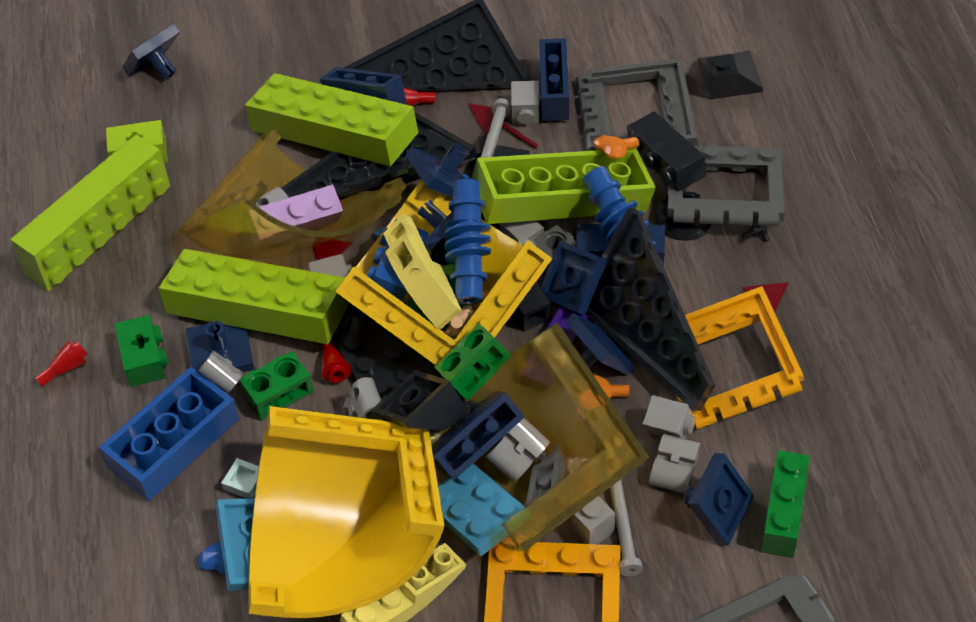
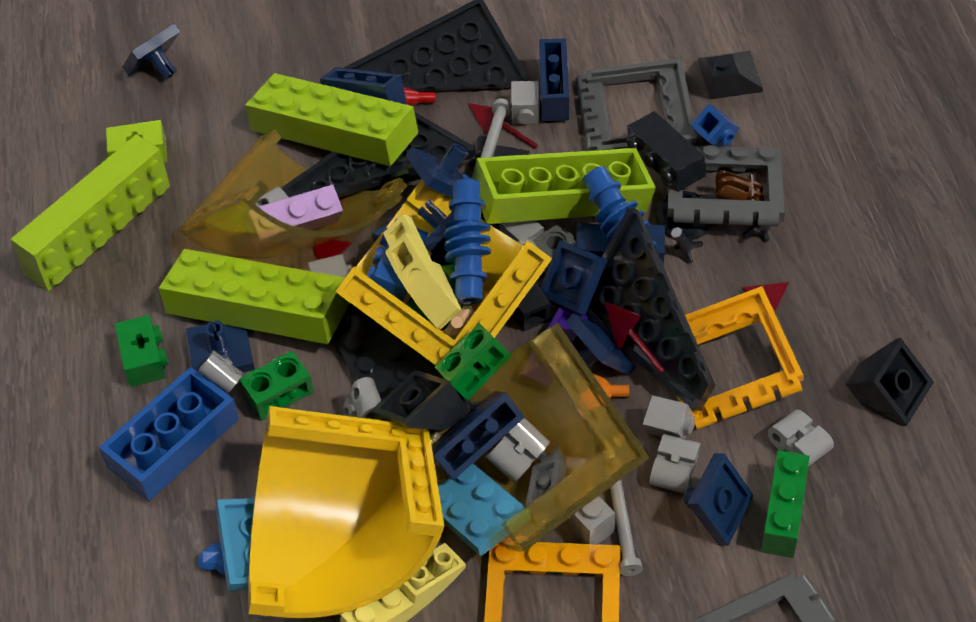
red cone [35,340,88,387] -> none
light aqua plate [222,458,259,498] -> none
red cone [321,338,351,383] -> none
orange rock [593,135,639,160] -> none
none -> dark red piece [604,302,664,373]
none -> black bar [671,227,703,263]
none -> blue brick [691,104,740,147]
none -> reddish brown arm [715,170,764,201]
none -> light grey piece [768,409,834,467]
none -> black slope [845,338,934,426]

